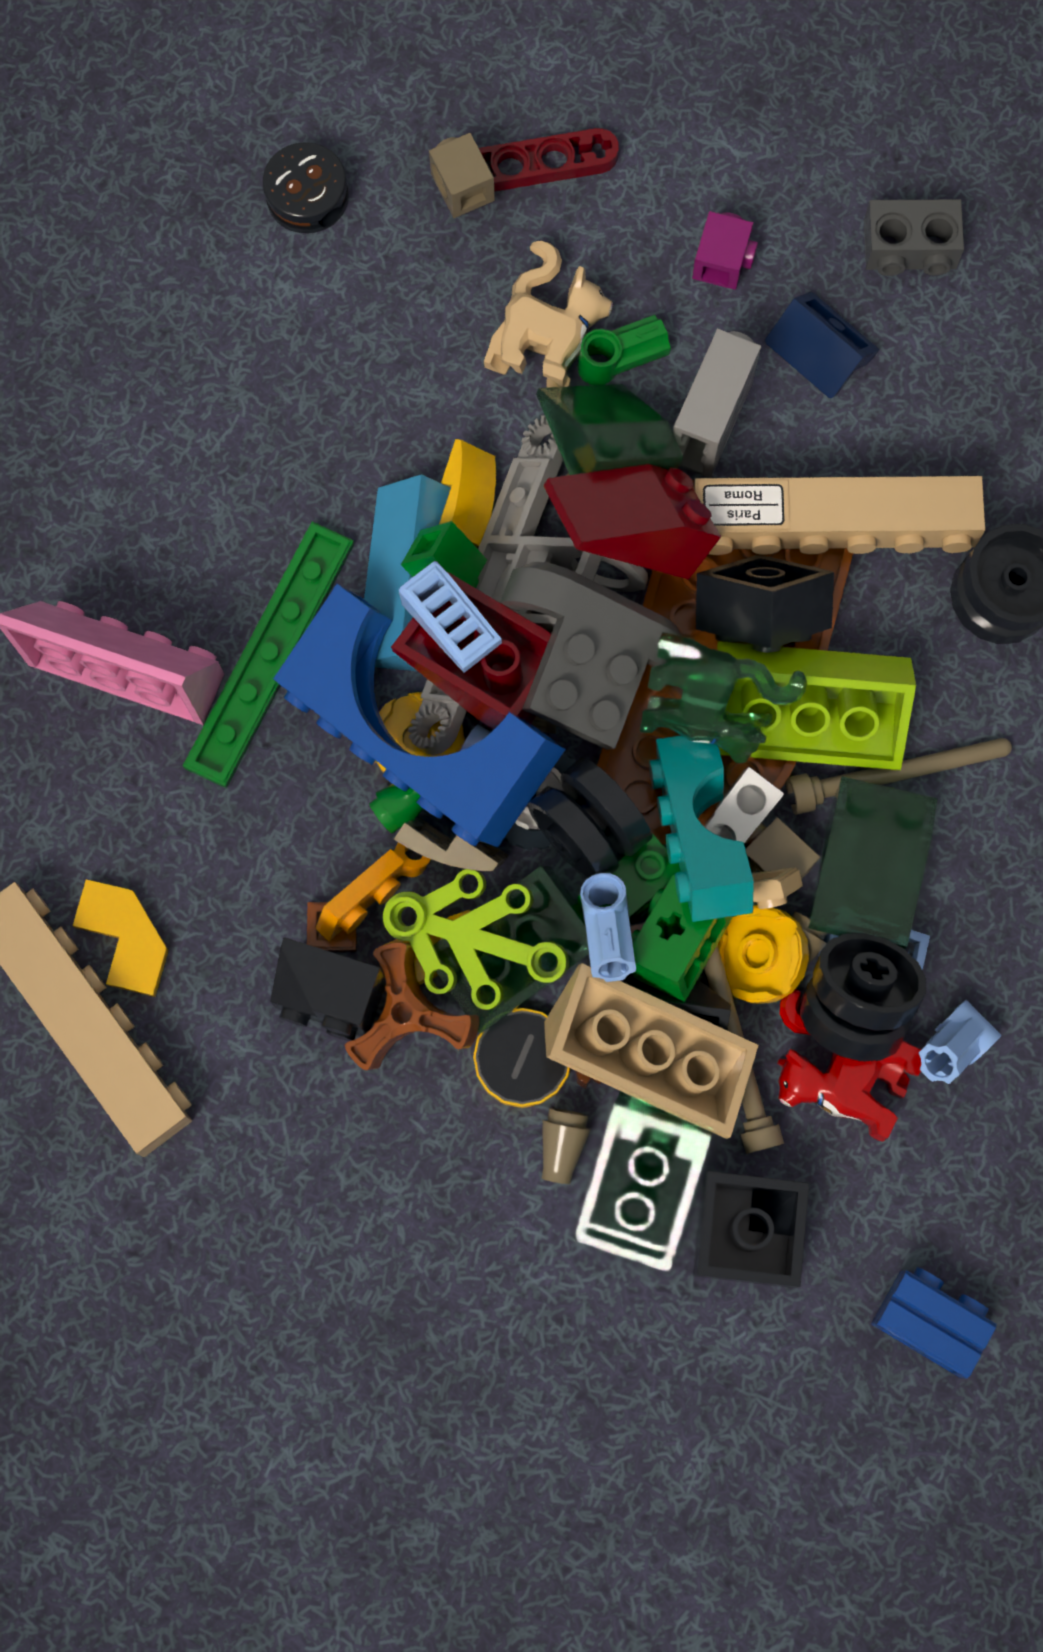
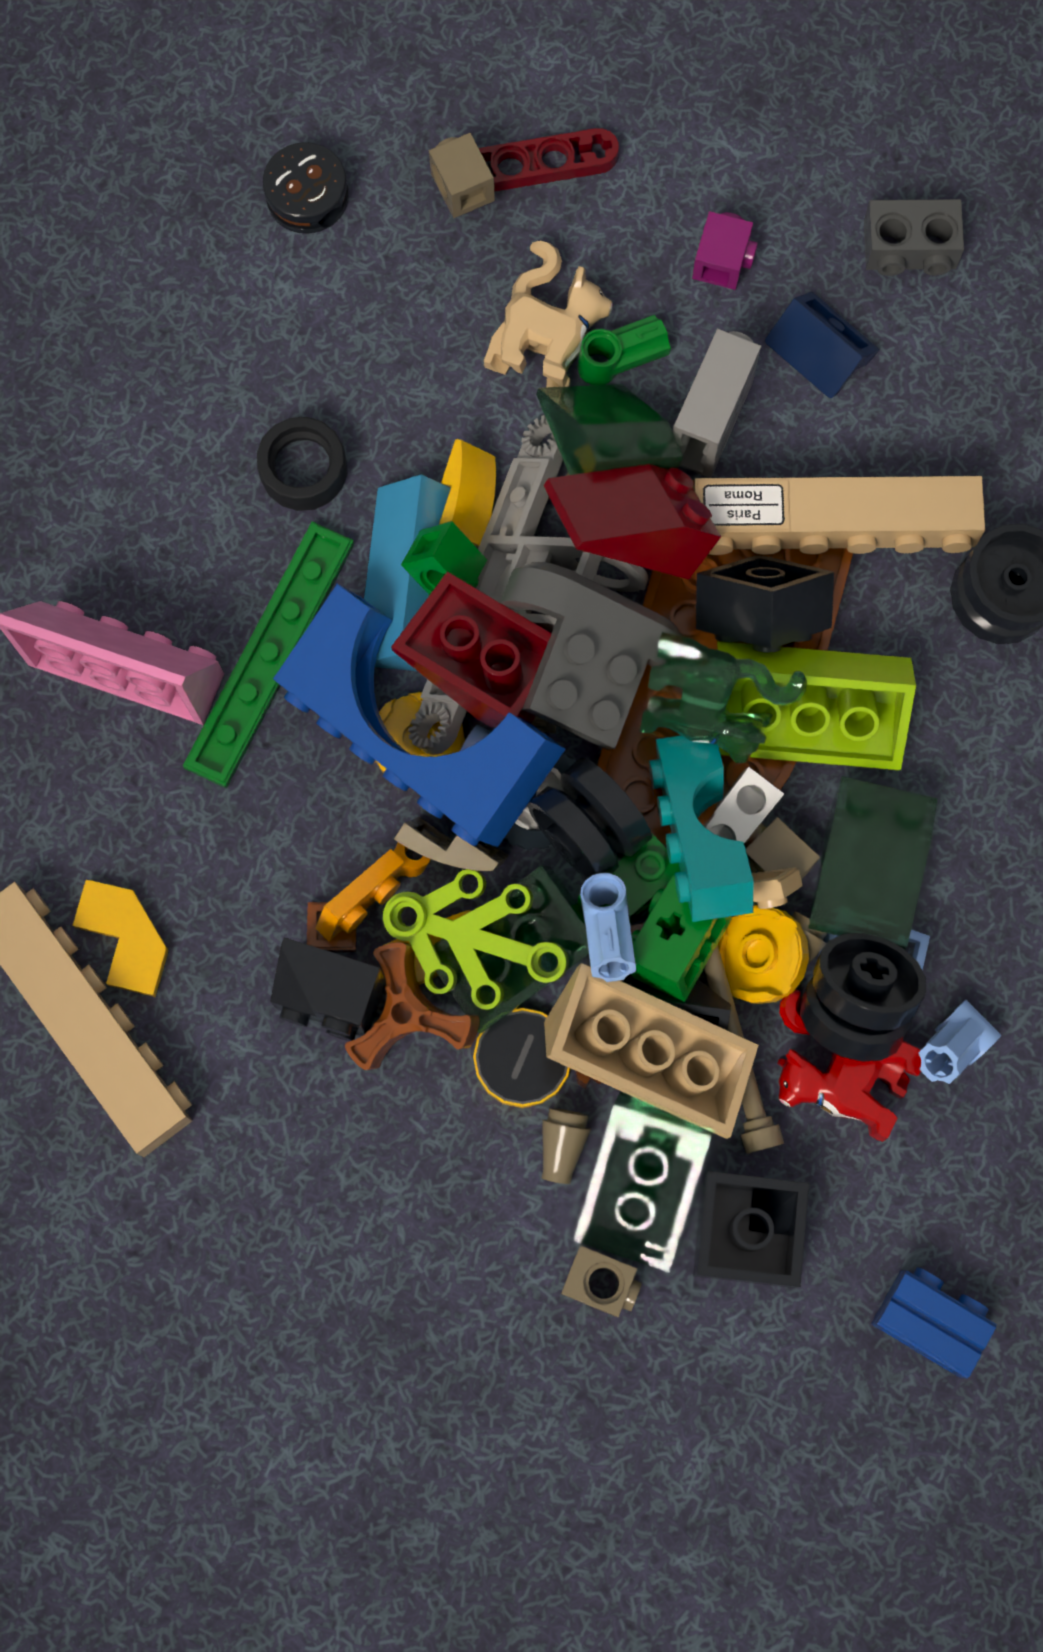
green cone [369,784,423,834] -> none
light blue slope [399,561,502,673] -> none
dark tan piece [786,738,1012,815] -> none
none -> black tyre [257,417,347,511]
none -> dark tan brick [561,1245,642,1317]

